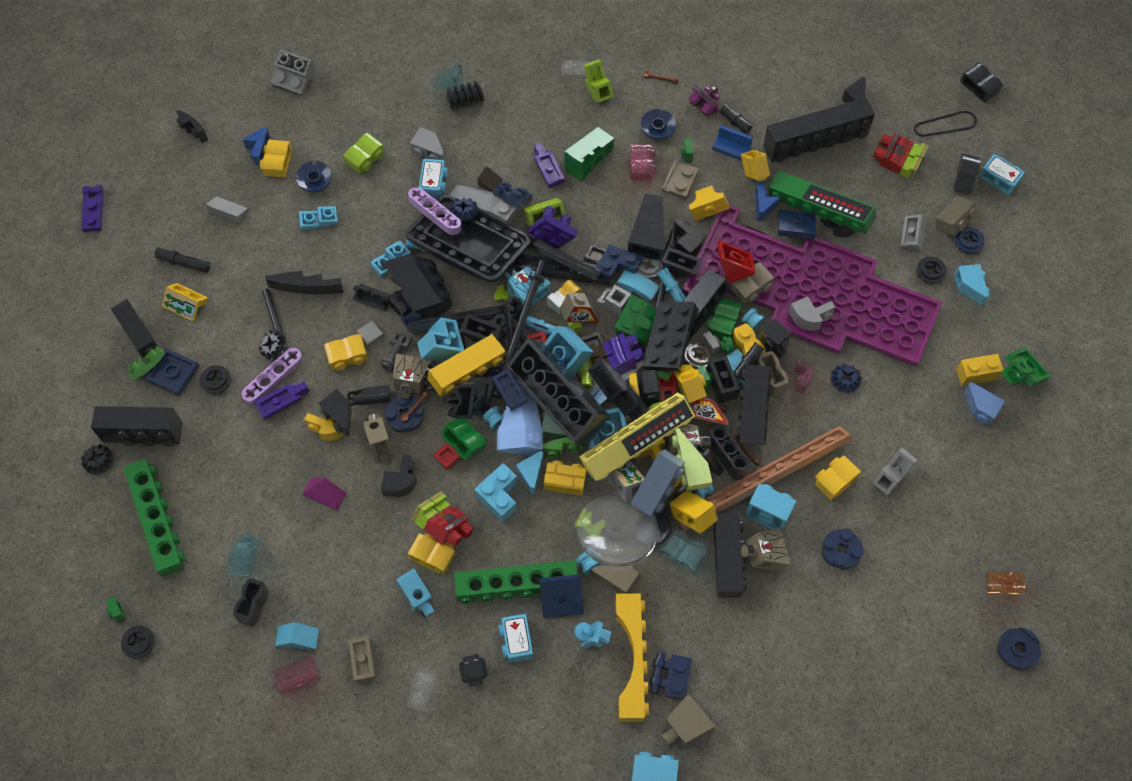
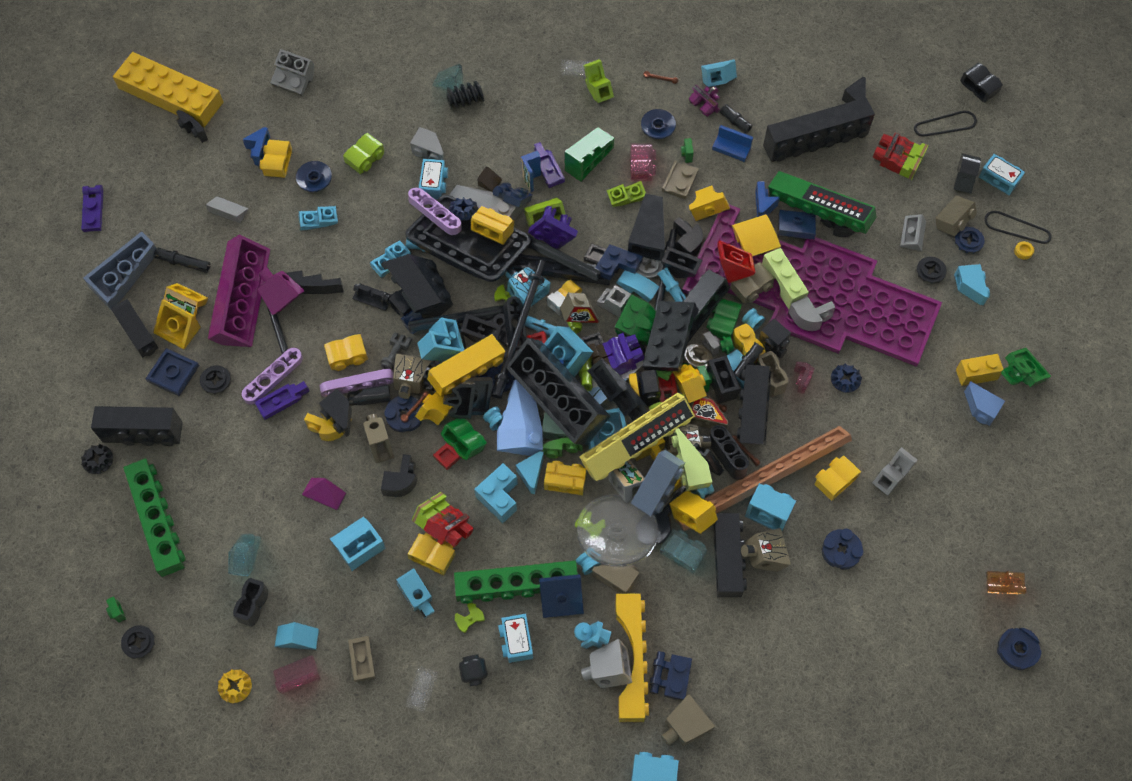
bright green slope [128,346,165,380] -> none
black gear [258,330,286,360] -> none
light grey tile [357,321,384,346] -> none
dark blue plate [492,368,528,411] -> none
yellow brick [741,150,770,182] -> none
none -> sand blue wedge [83,232,156,308]
none -> yellow brick [113,52,223,128]
none -> yellow slope [153,299,201,349]
none -> magenta slope [208,234,270,347]
none -> yellow gear [217,669,252,703]
none -> magenta torso [258,268,304,315]
none -> lavender beam [320,369,394,397]
none -> medium azure slope [330,516,386,571]
none -> yellow brick [415,391,453,425]
none -> lime piece [455,603,485,633]
none -> yellow brick [471,206,514,244]
none -> blue panel [521,151,541,192]
none -> light grey torso [581,639,632,688]
none -> lime slope [607,181,646,207]
none -> medium azure slope [701,60,737,87]
none -> yellow slope [732,215,781,257]
none -> yellowish green arch [762,248,808,309]
none -> black piece [984,211,1052,244]
none -> yellow tile [1014,241,1034,260]

